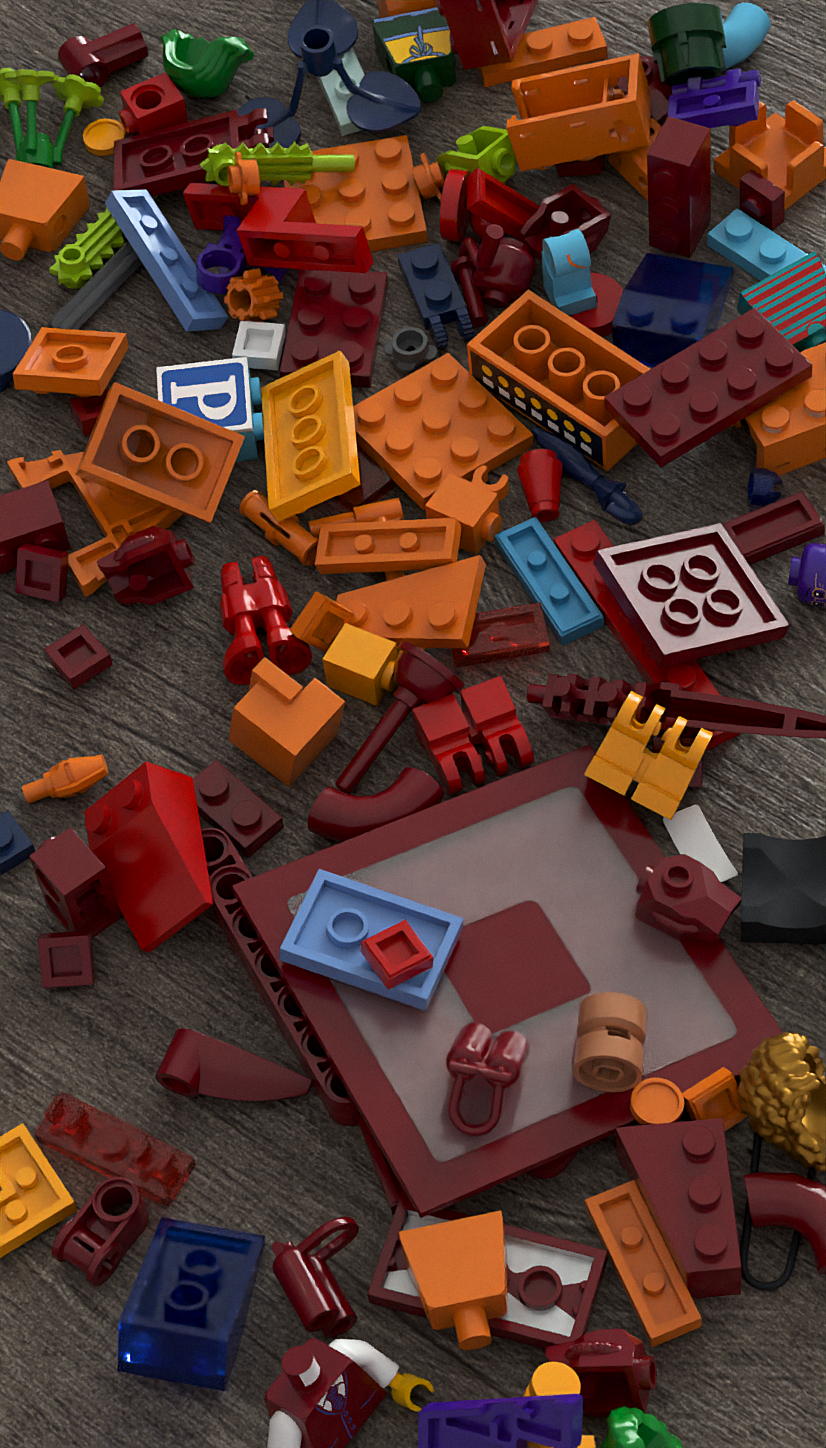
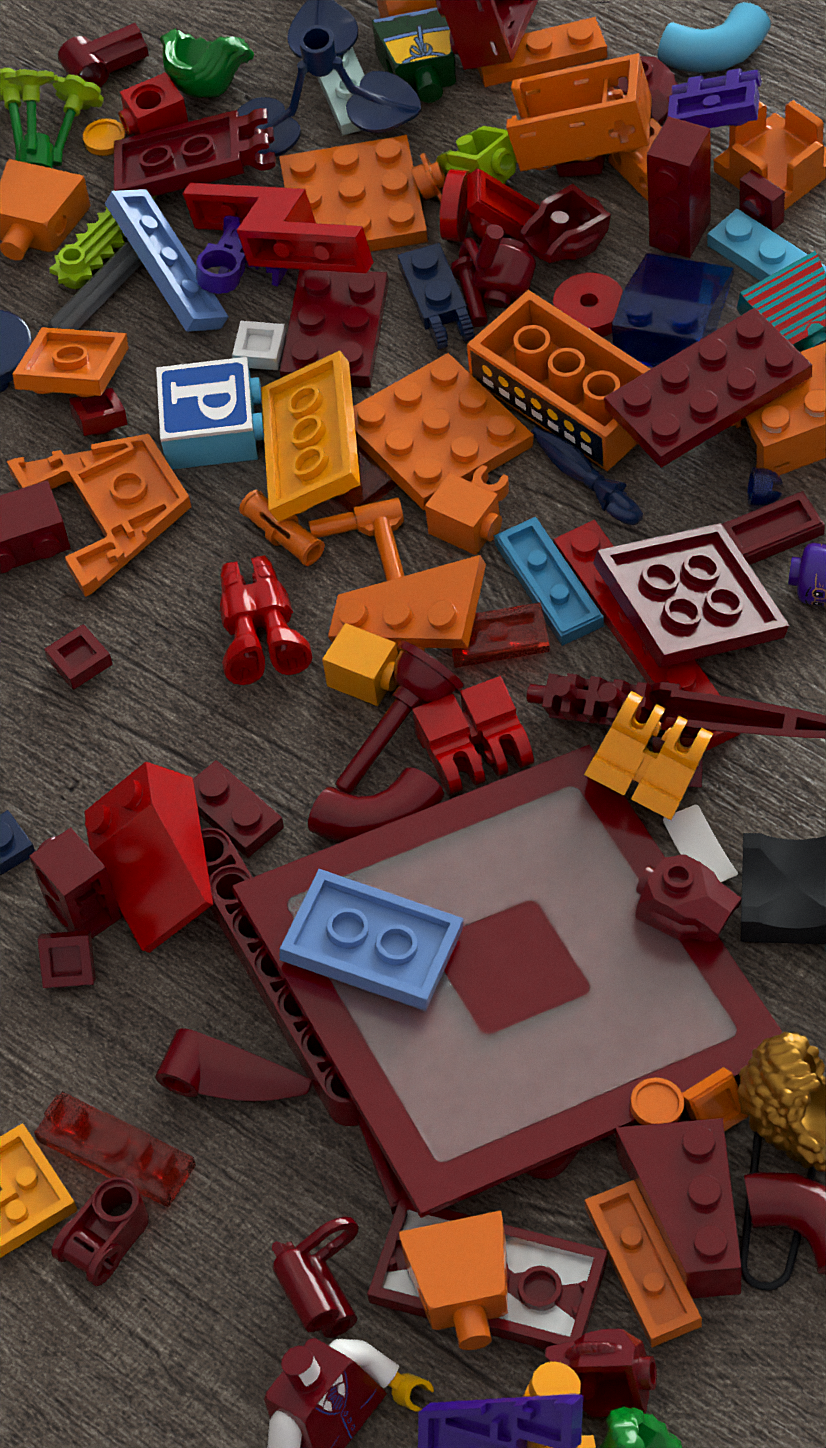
dark red plate [15,543,69,602] -> none
orange piece [22,754,109,804] -> none
orange slope [75,382,245,524] -> none
dark red hand [97,526,195,605] -> none
clear blue slope [117,1217,265,1391] -> none
lime piece [200,142,355,187] -> none
orange gear [224,268,283,322] -> none
orange plate [227,152,260,205] -> none
orange plate [229,657,345,787] -> none
orange tile [289,591,354,653] -> none
orange plate [315,518,462,574] -> none
red tile [360,919,434,990] -> none
dark grey plate [384,327,438,373] -> none
dark red piece [446,1023,530,1136] -> none
red cone [516,449,563,522] -> none
medium azure leg [541,229,597,316] -> none
nougat wheel [573,992,648,1092] -> none
dark green piece [648,3,726,87] -> none

